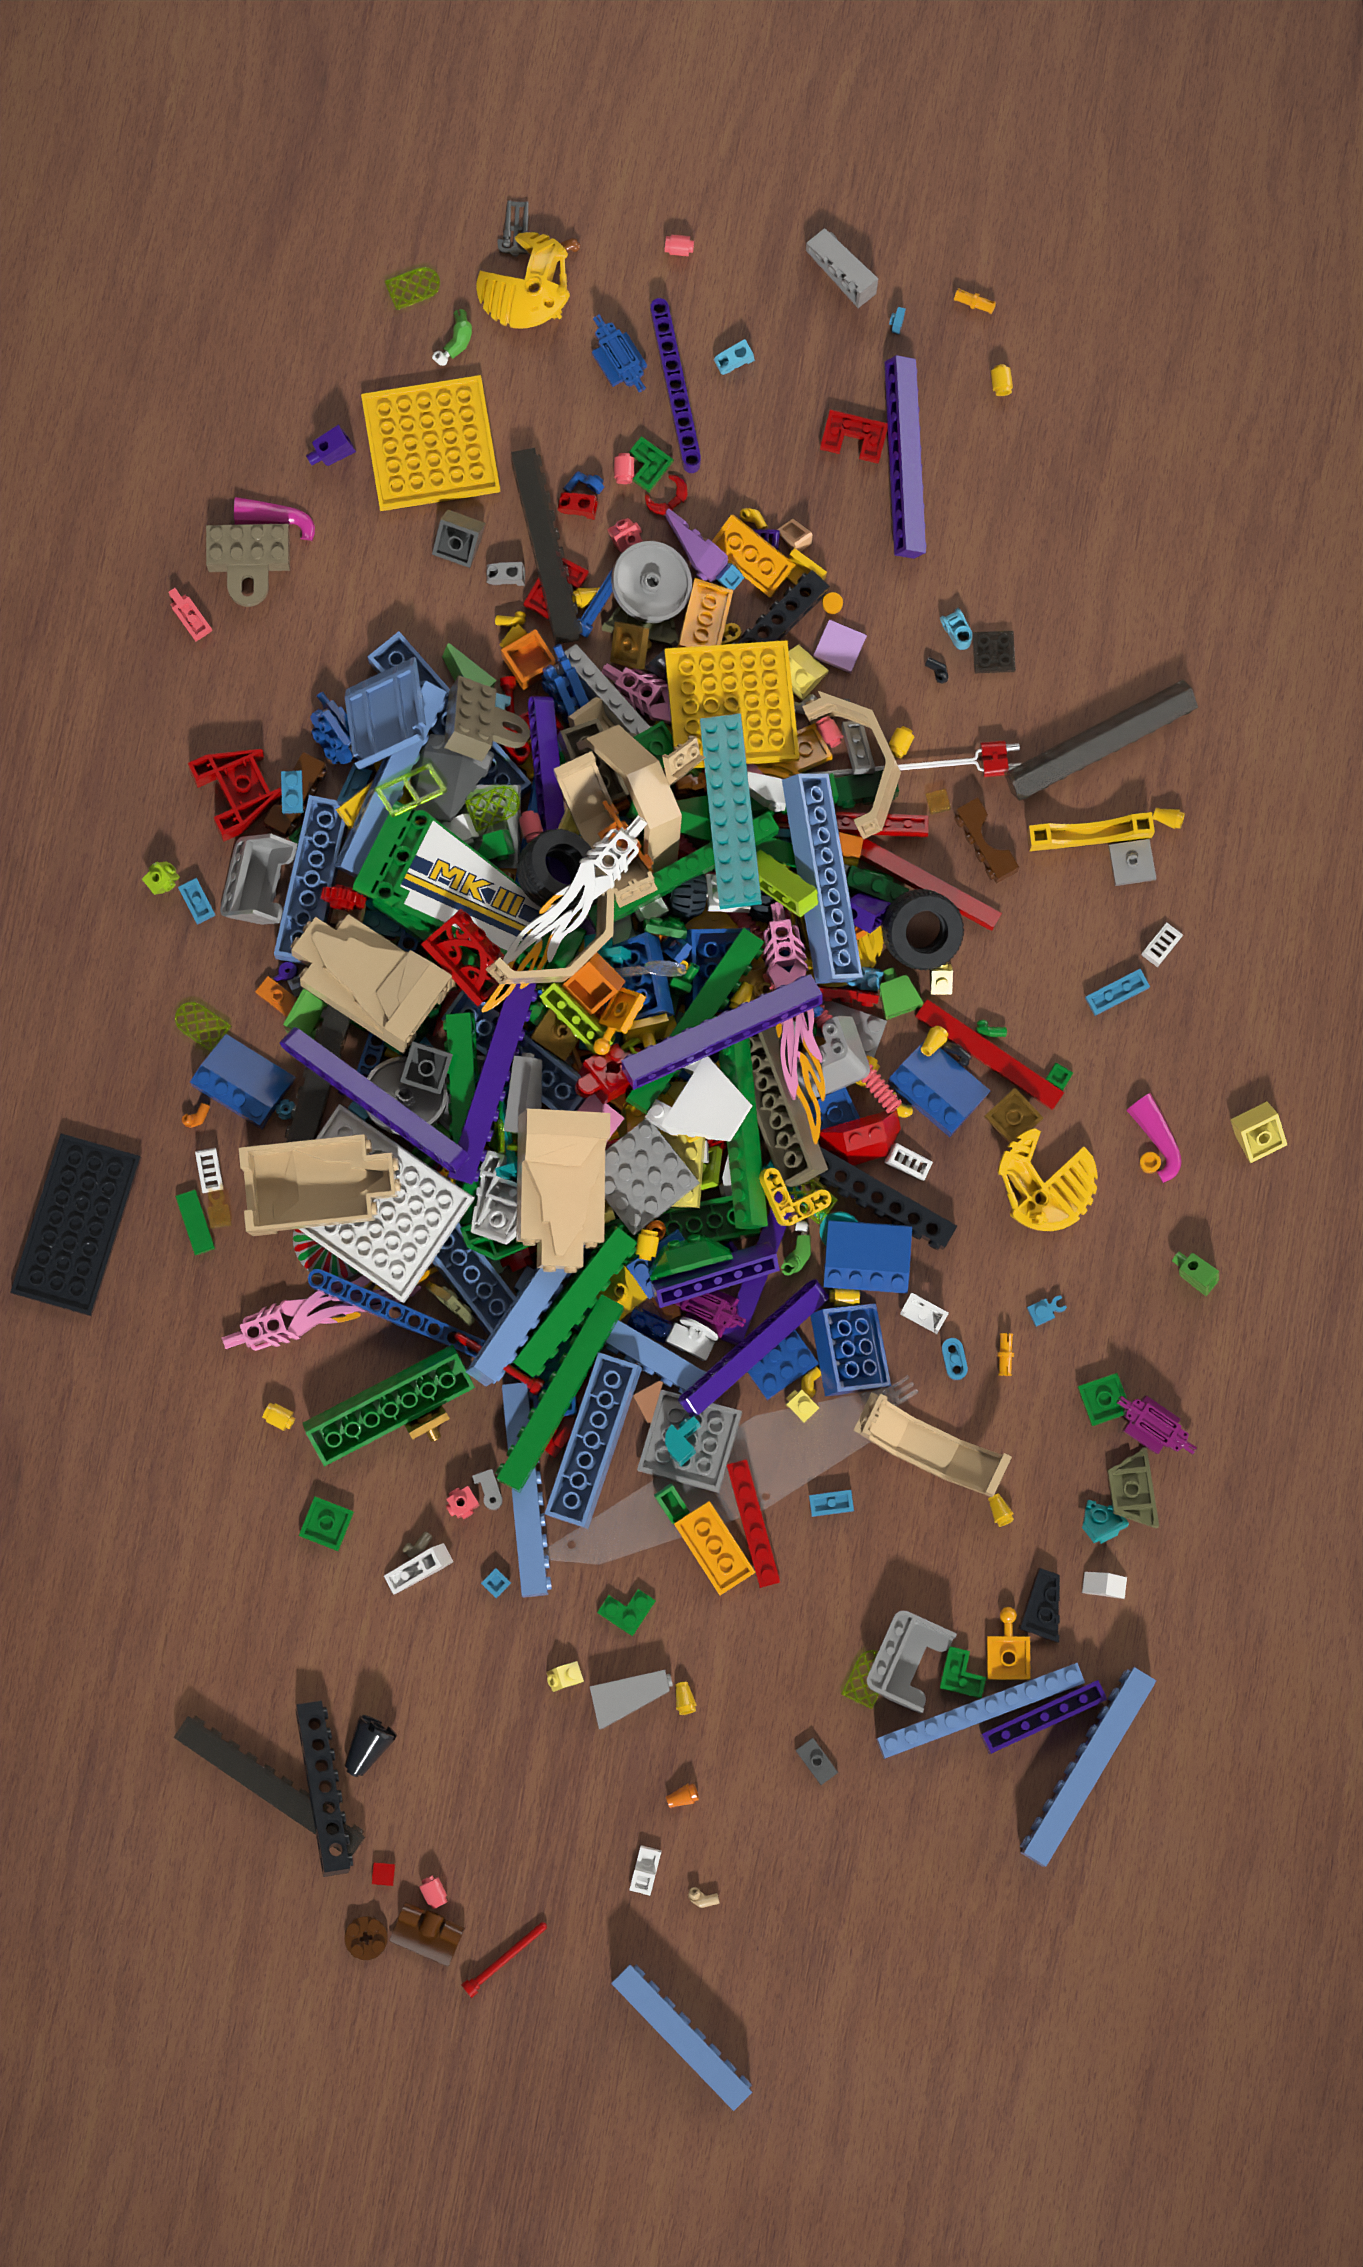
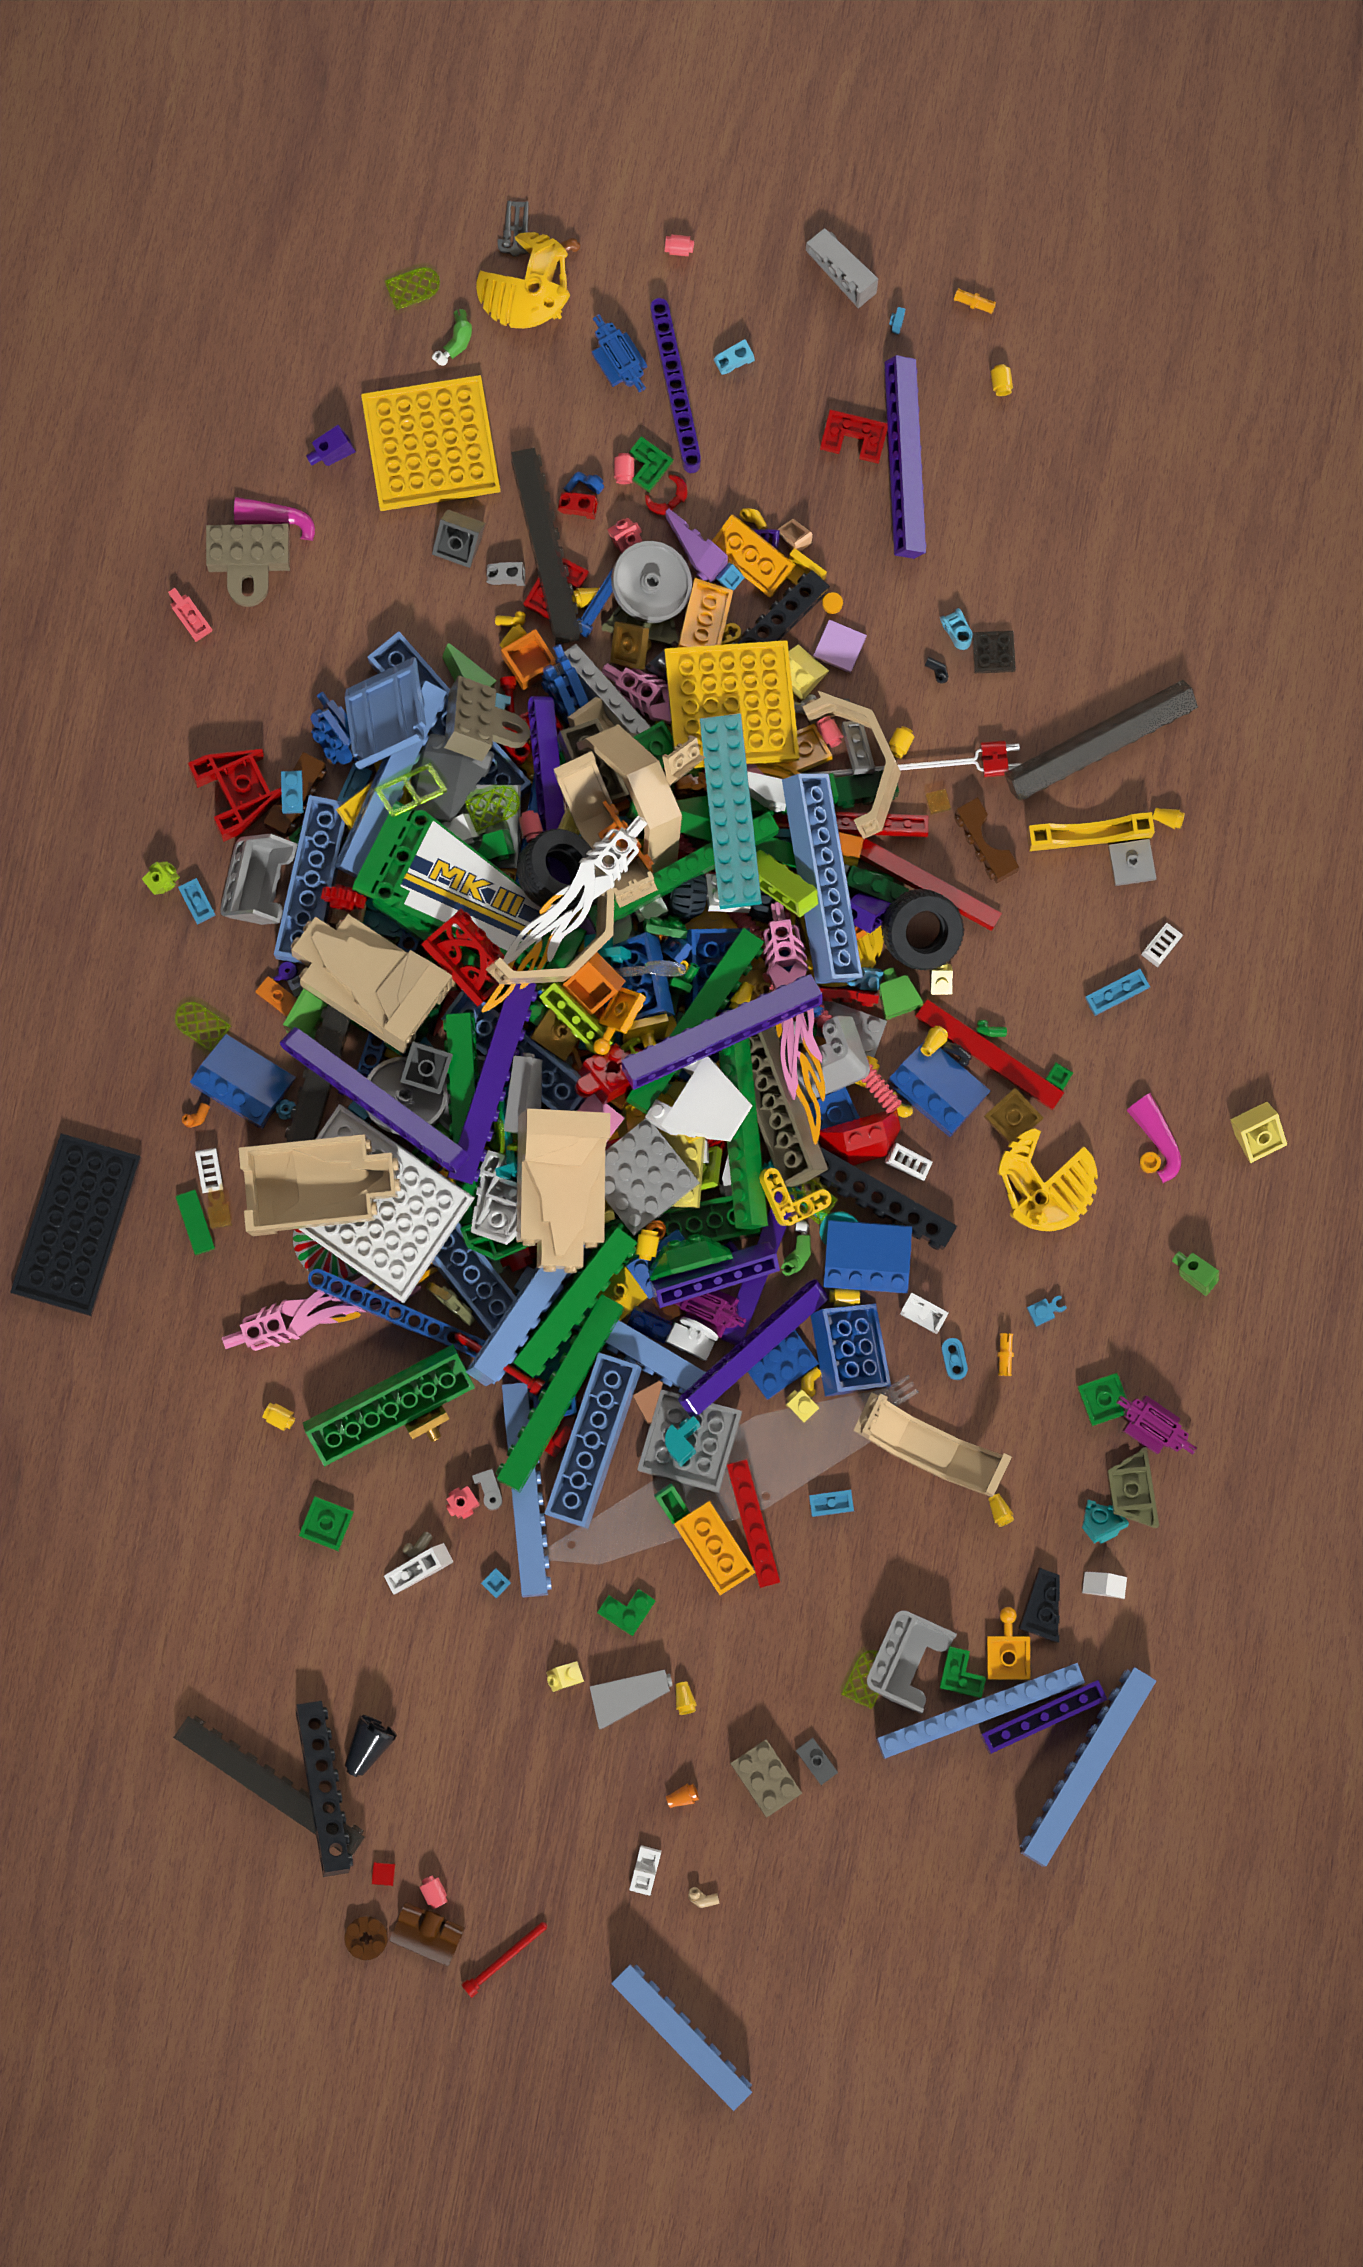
none -> dark tan brick [730,1739,802,1818]

